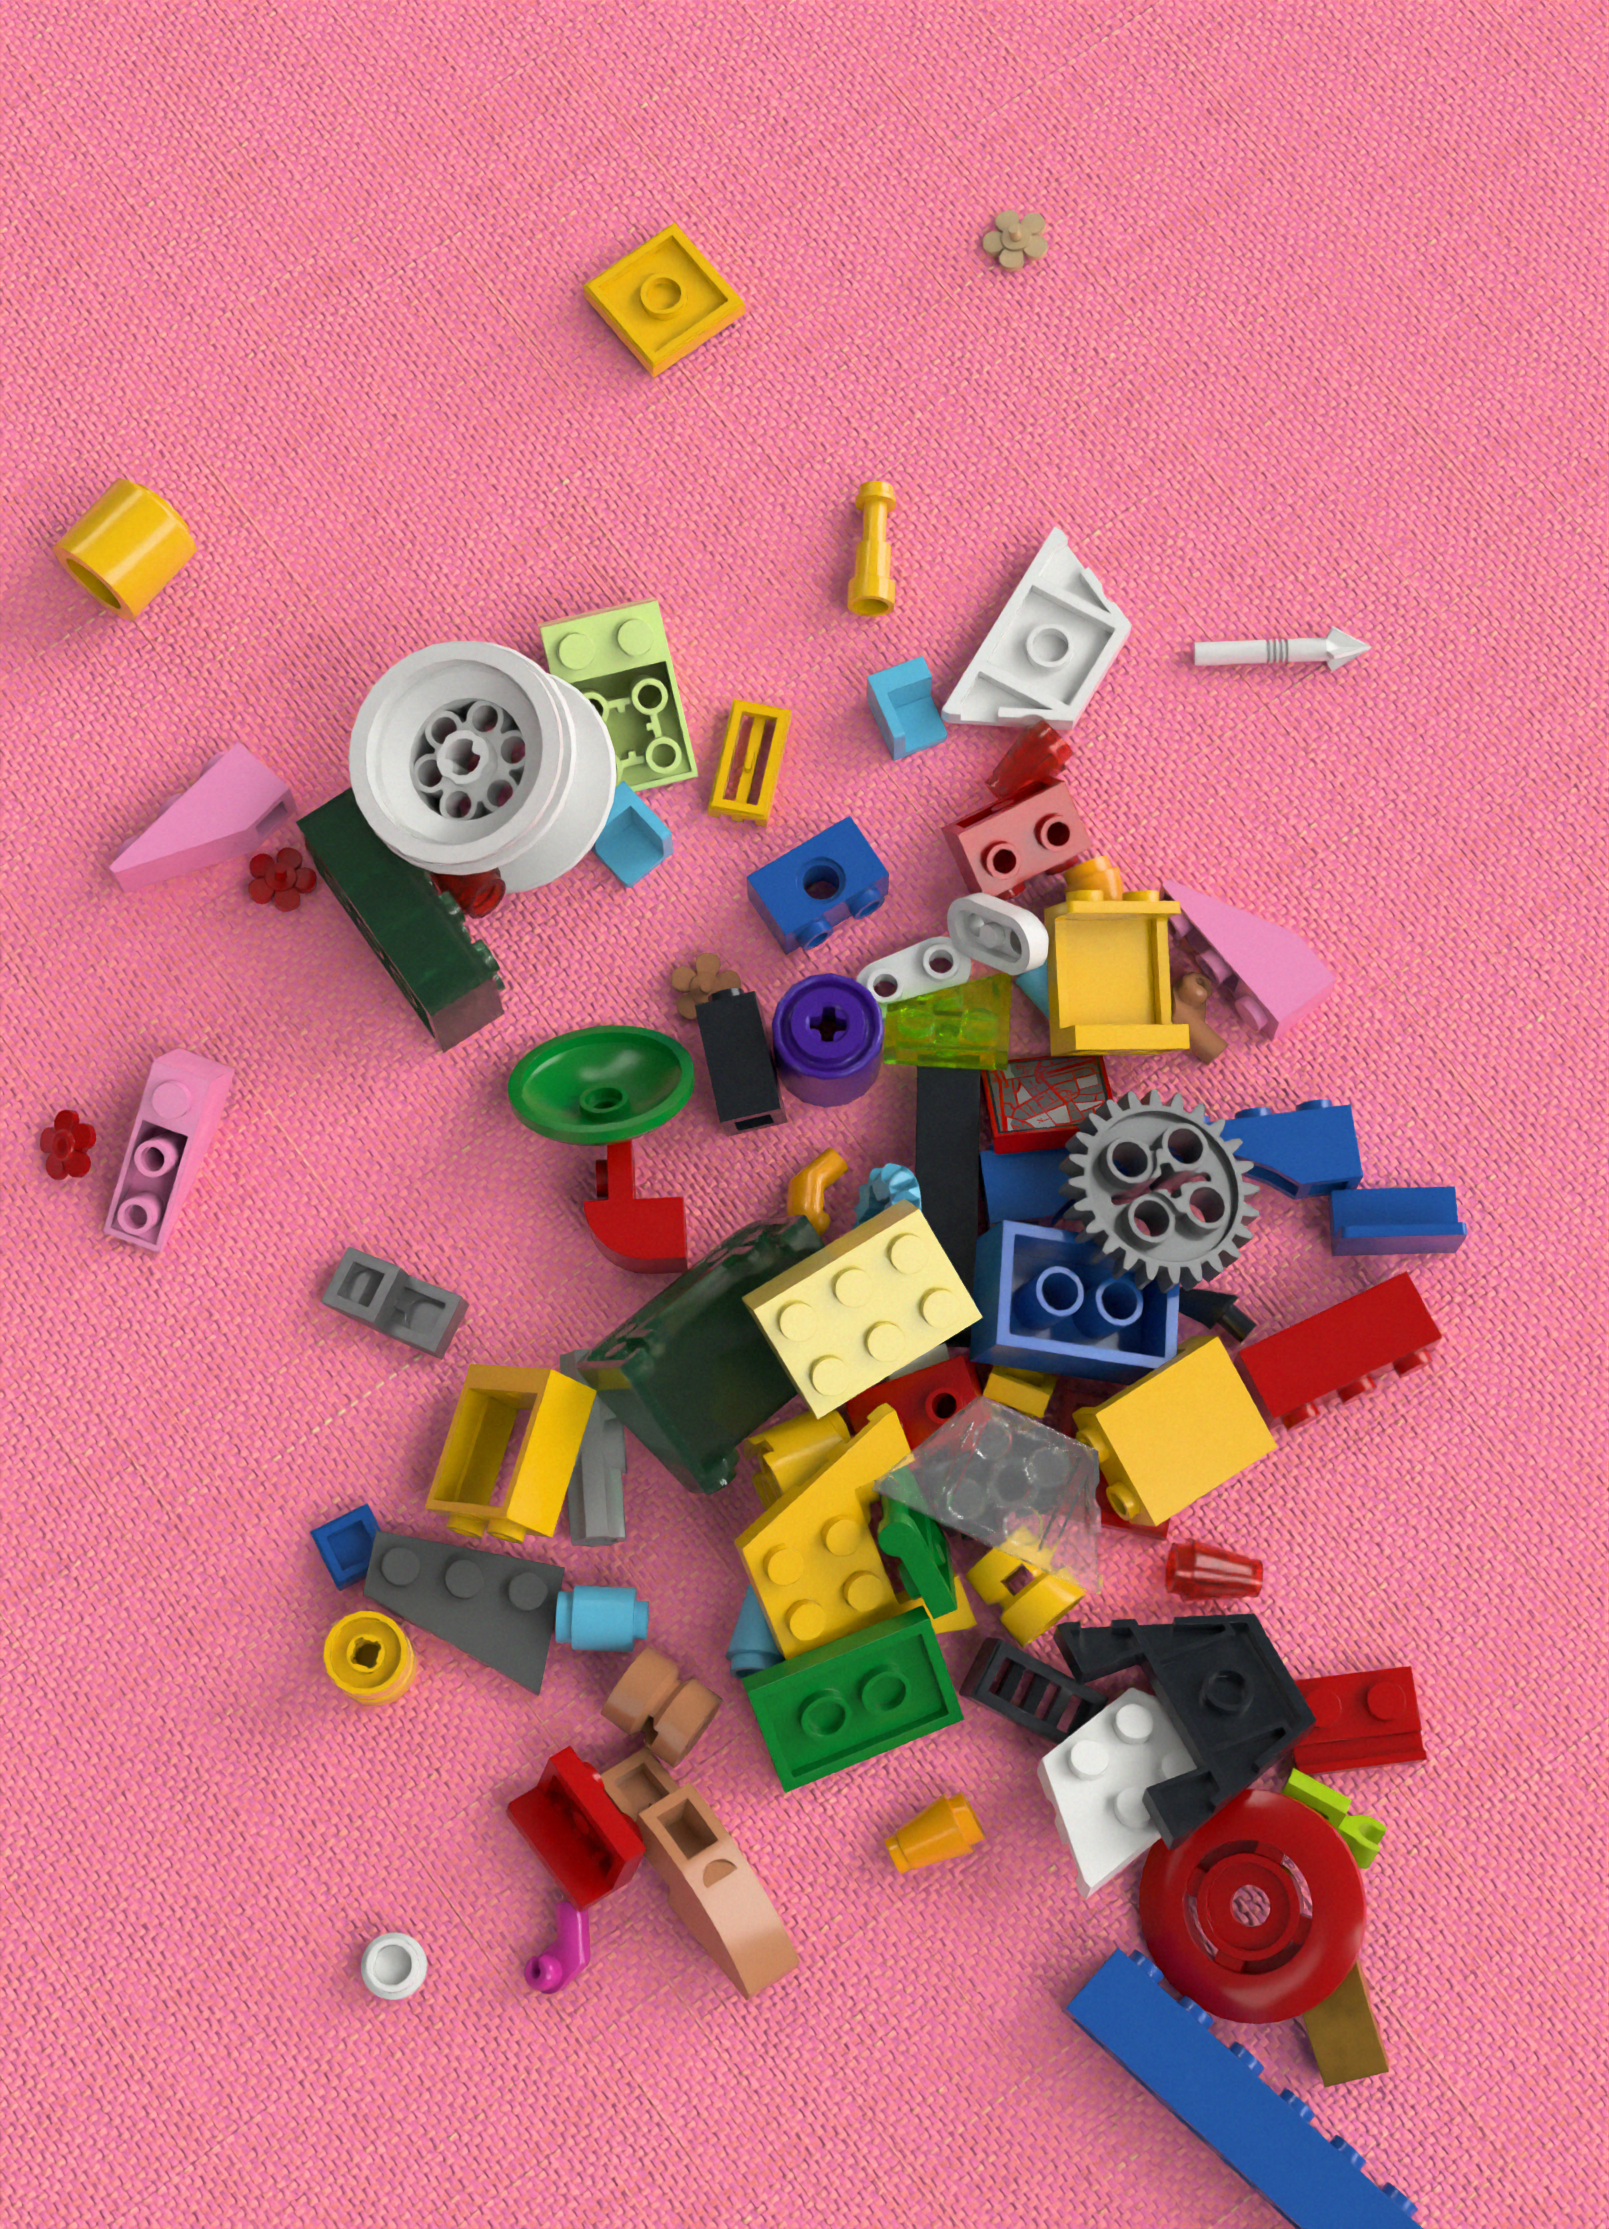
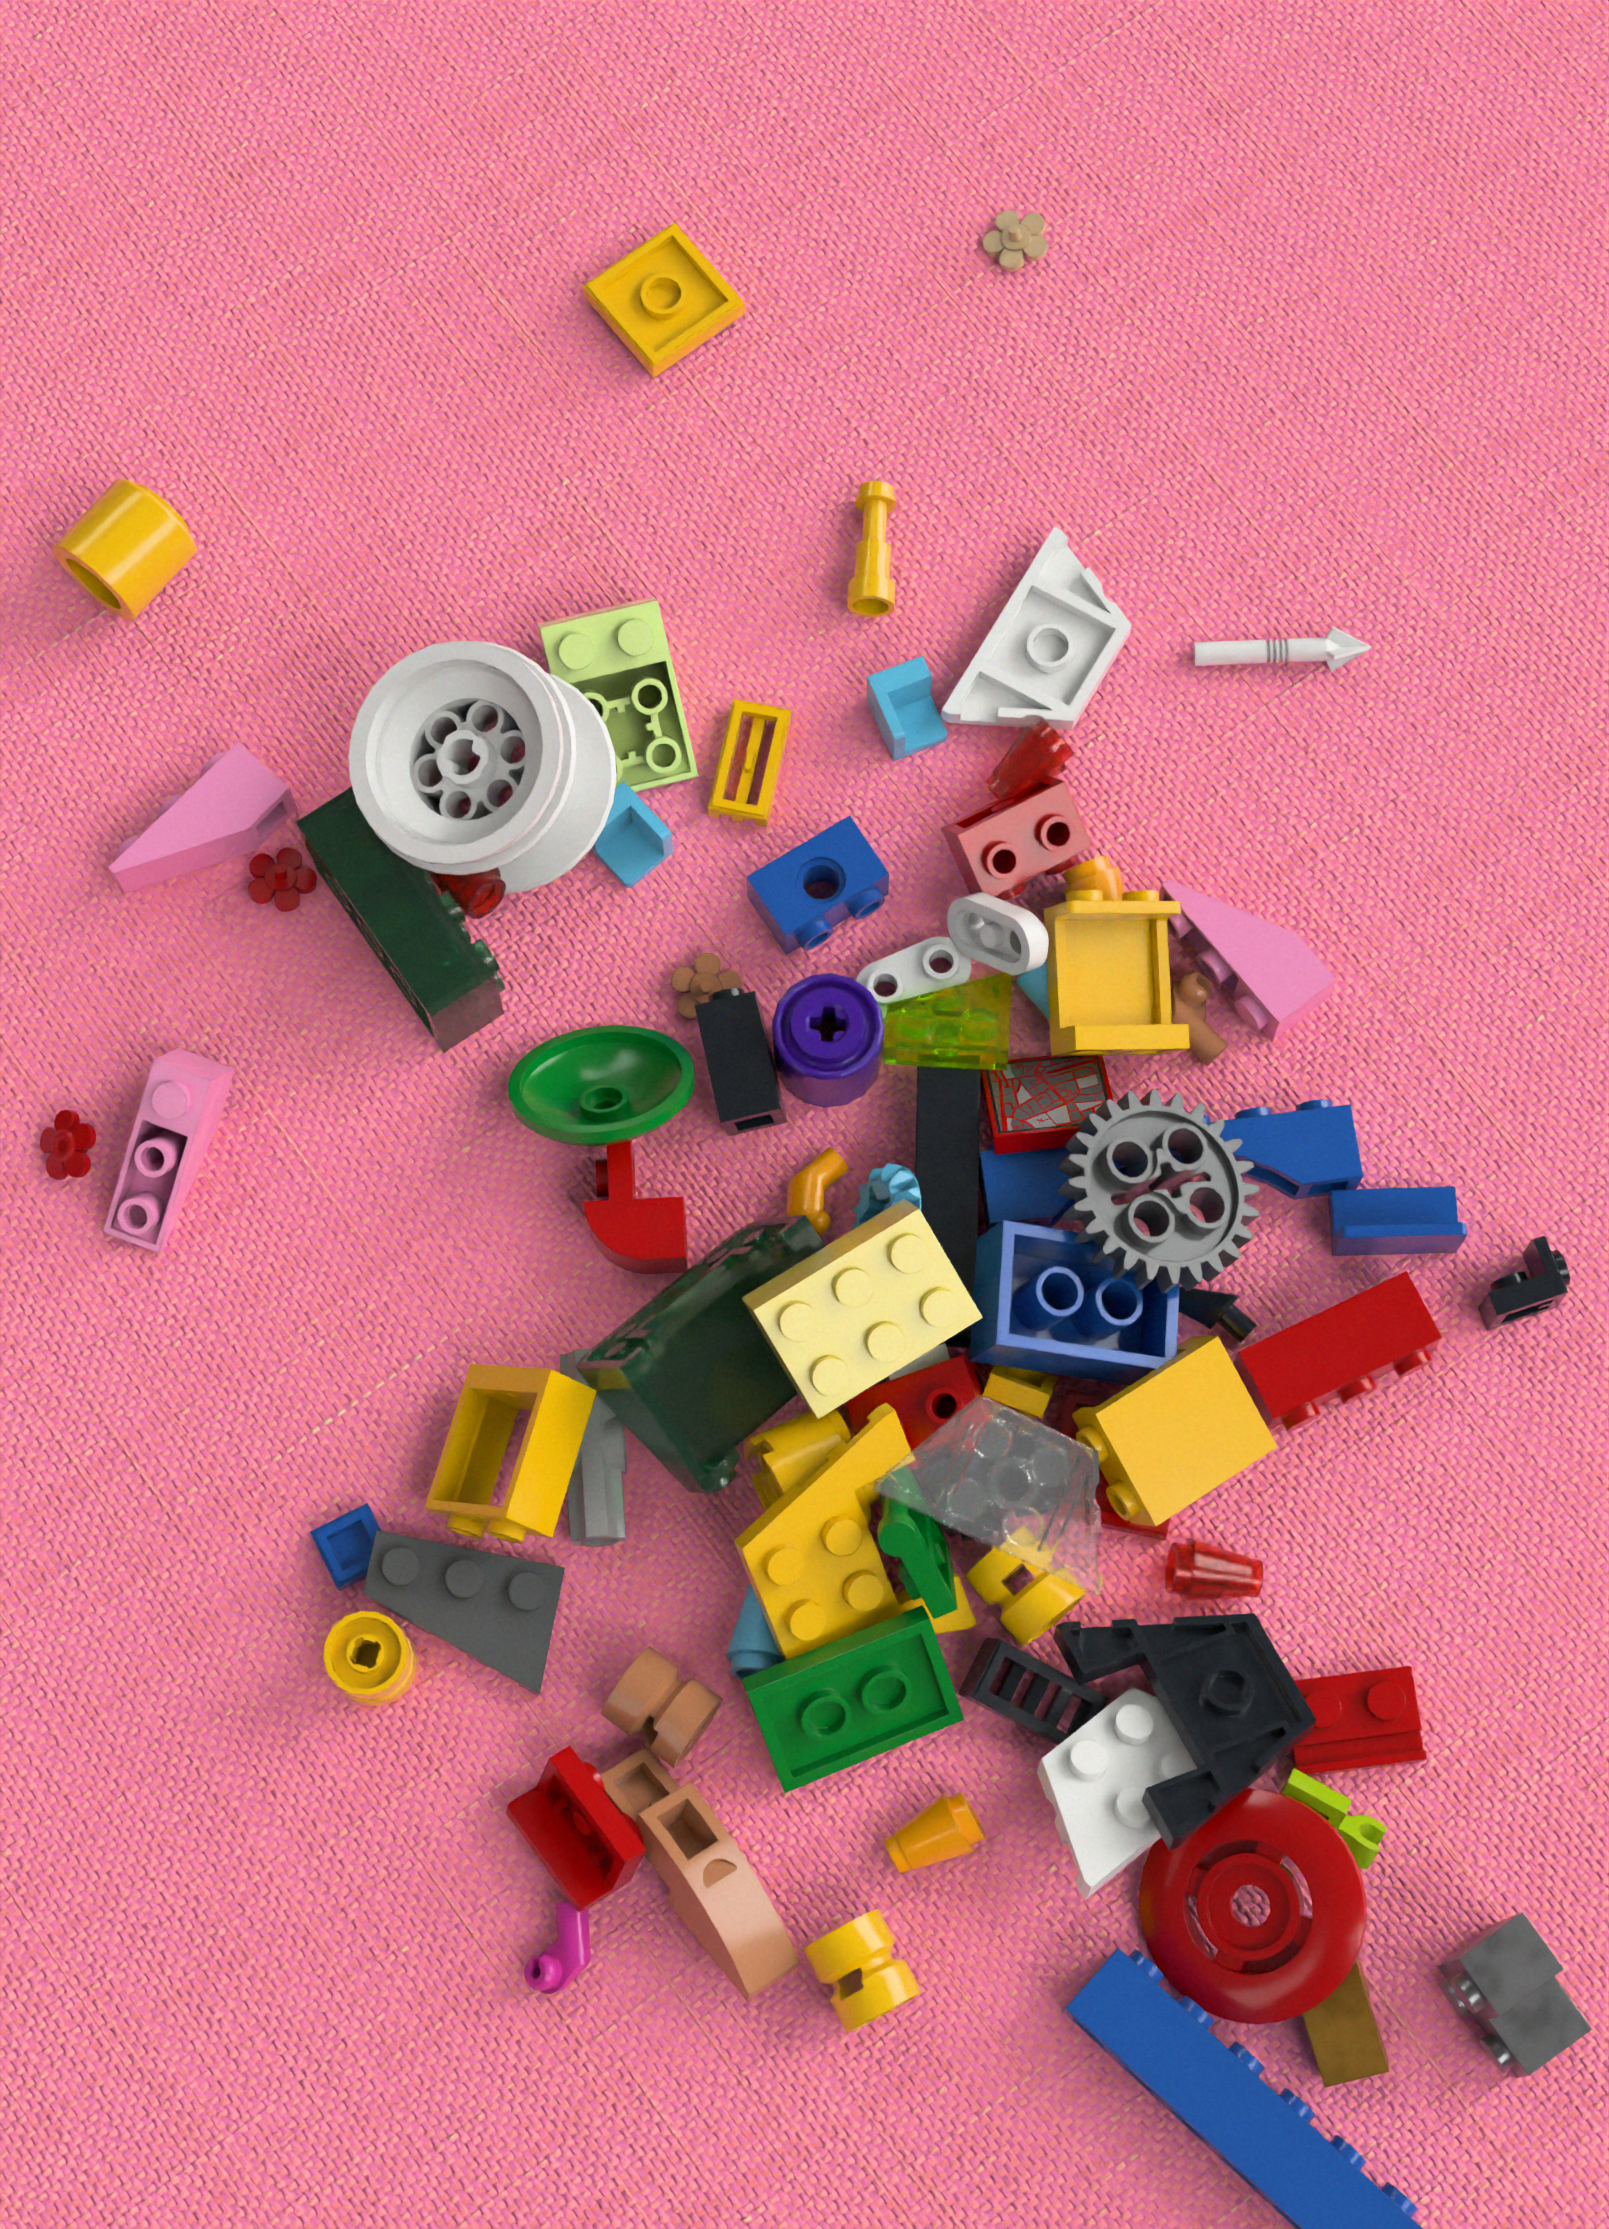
flat silver slope [321,1246,470,1360] -> none
white plate [361,1932,428,2000] -> none
medium azure brick [556,1585,649,1652] -> none
none -> yellow wheel [803,1909,922,2034]
none -> flat silver brick [1437,1912,1592,2078]
none -> black bracket [1478,1236,1570,1331]

